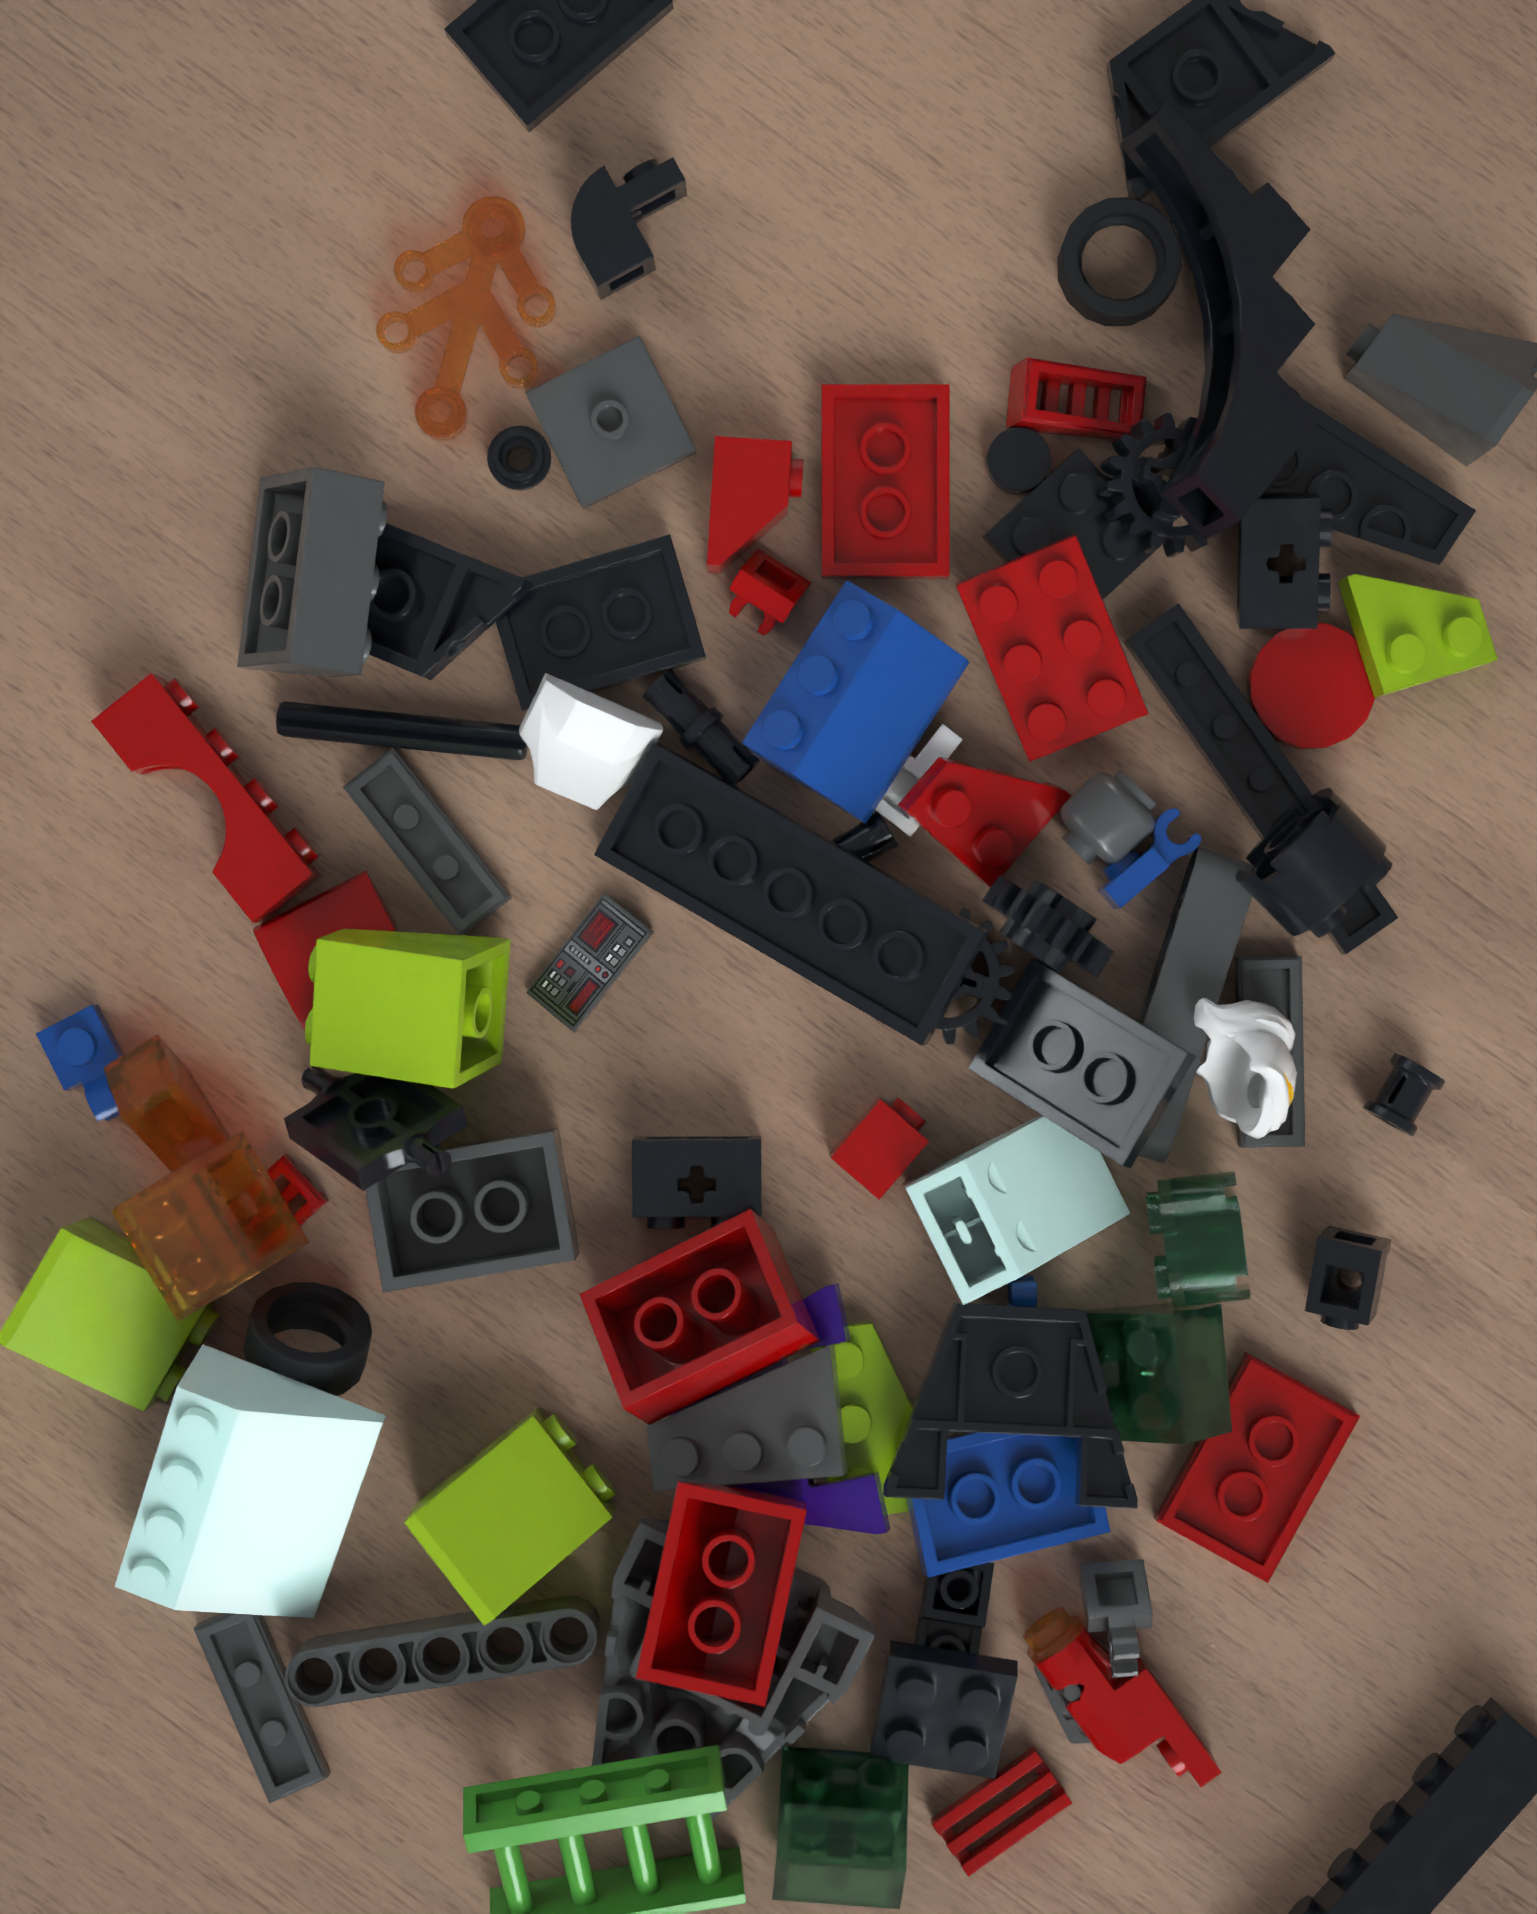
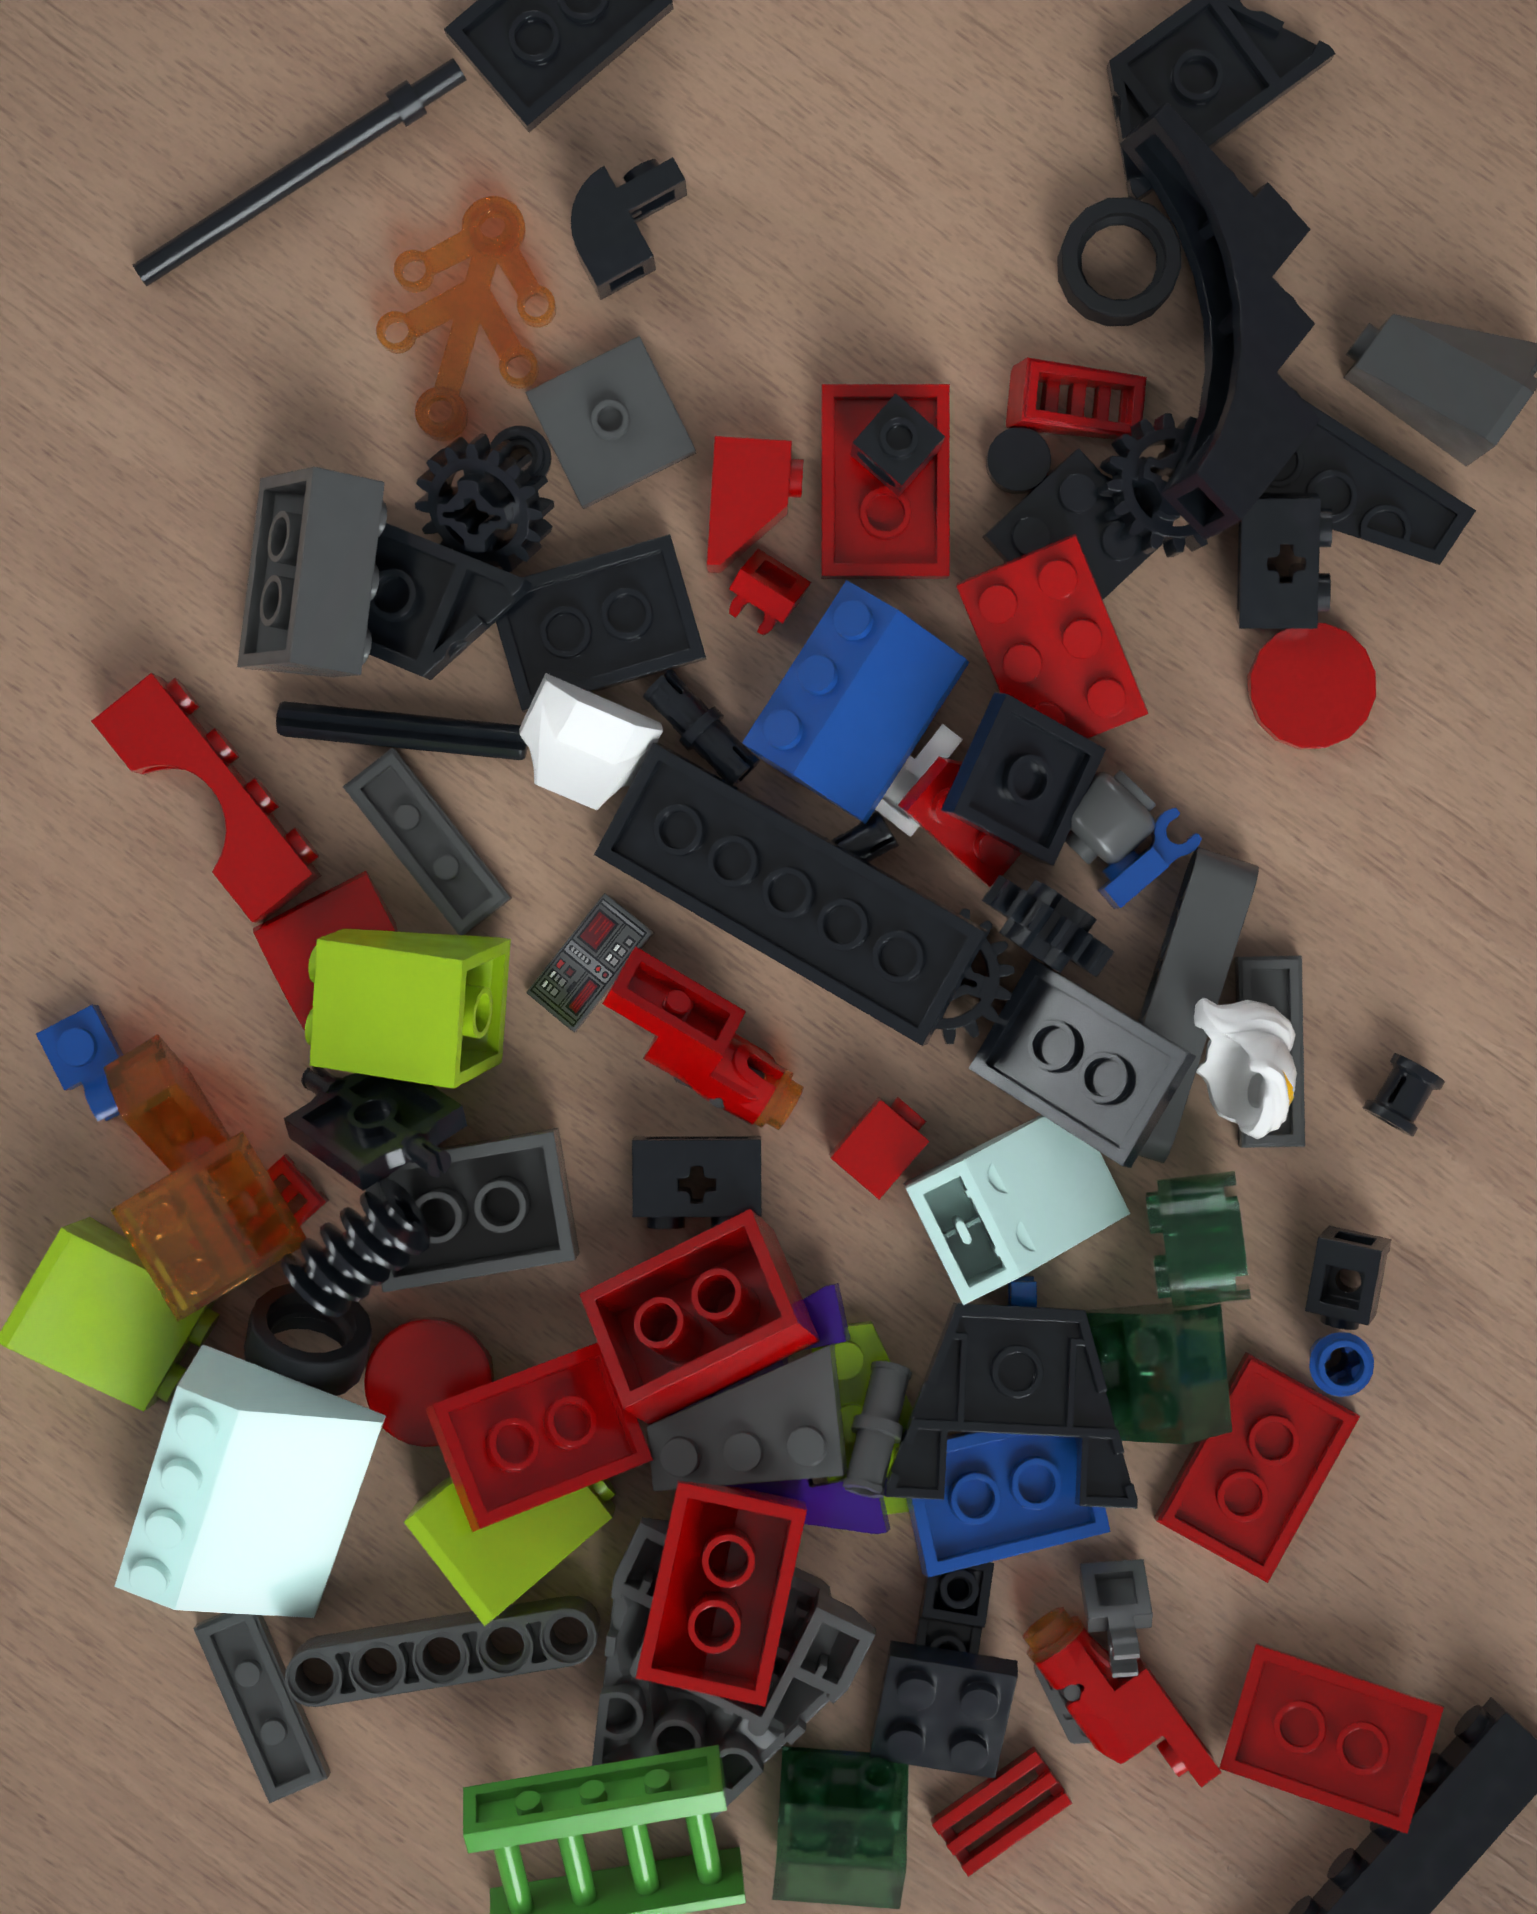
black plate [1123,603,1398,955] -> none
black brick [1235,788,1393,938] -> none
lime wing [1337,574,1498,698] -> none
none -> black bar [132,58,467,286]
none -> black piece [281,1178,430,1317]
none -> red tile [364,1317,494,1447]
none -> black gear [415,433,554,572]
none -> red plate [425,1342,653,1532]
none -> red plate [602,946,804,1130]
none -> dark grey pin [842,1361,912,1498]
none -> black brick [851,393,945,497]
none -> black plate [941,692,1106,866]
none -> red plate [1219,1643,1444,1834]
none -> blue cone [1309,1332,1374,1397]

